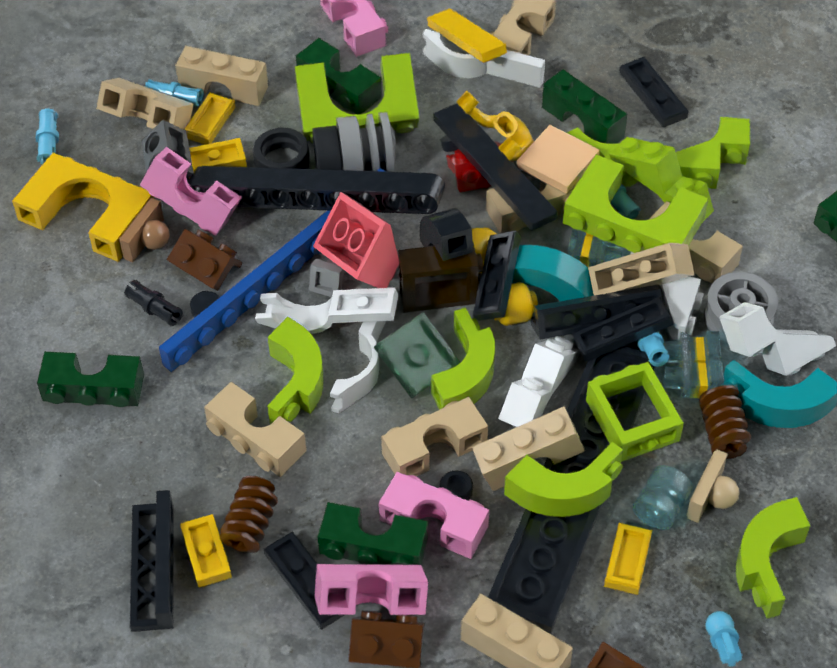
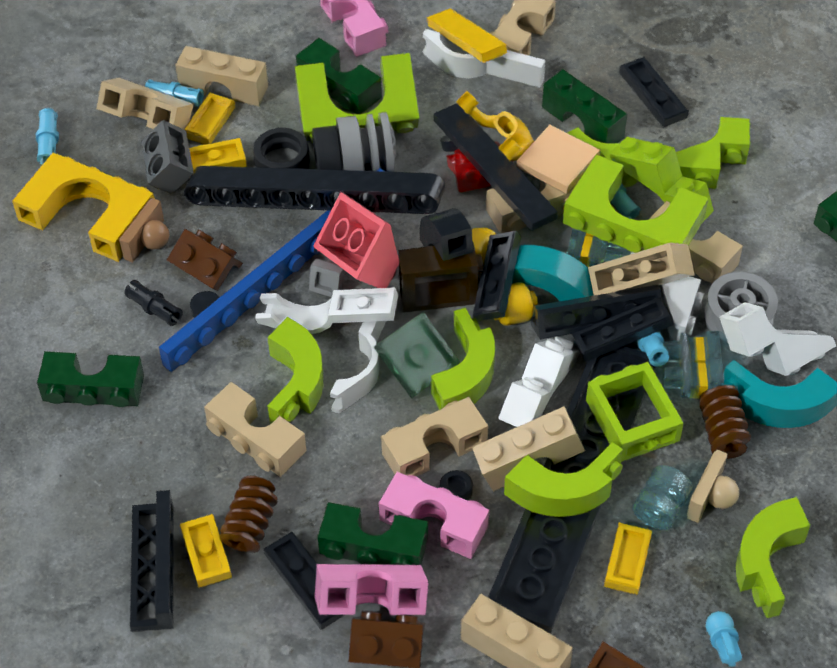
bright pink arch [140,147,242,236] -> none

